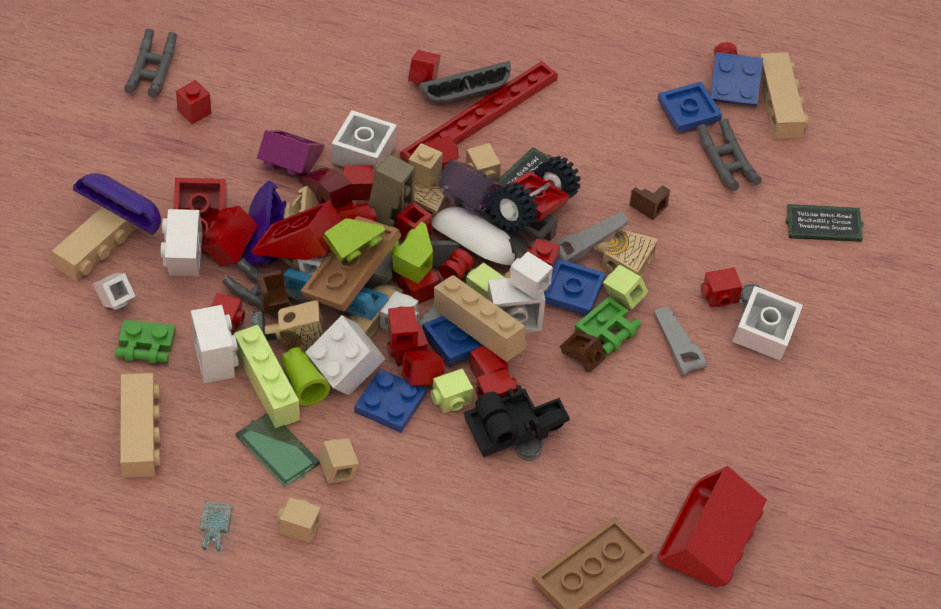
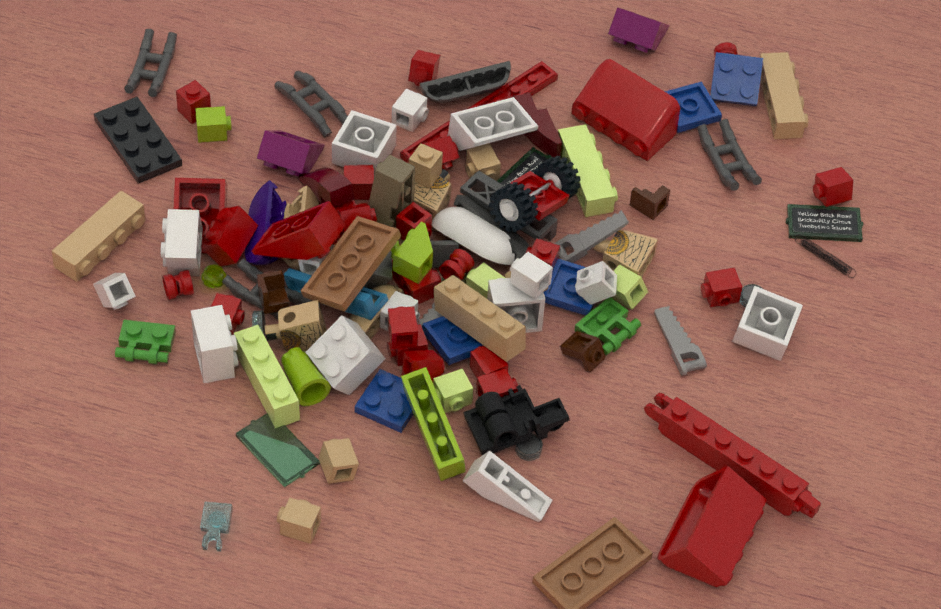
dark purple brick [73,173,161,235] -> none
tan brick [120,373,160,478] -> none
lime slope [323,218,386,263] -> none
clear purple slope [437,159,505,212] -> none
none -> black plate [94,96,182,184]
none -> red wheel [162,270,194,300]
none -> lime brick [196,106,232,143]
none -> clear neon green plate [201,264,226,288]
none -> dark grey piece [274,71,348,138]
none -> white brick [392,89,429,132]
none -> lime brick [401,367,466,481]
none -> white slope [448,97,538,151]
none -> white slope [463,451,552,522]
none -> dark red slope [511,93,562,157]
none -> yellowish green brick [558,124,618,217]
none -> red windscreen [571,59,680,161]
none -> white brick [575,261,617,305]
none -> magenta slope [608,7,669,53]
none -> red hinge [644,392,821,518]
none -> black piece [795,234,856,278]
none -> red brick [813,167,853,207]

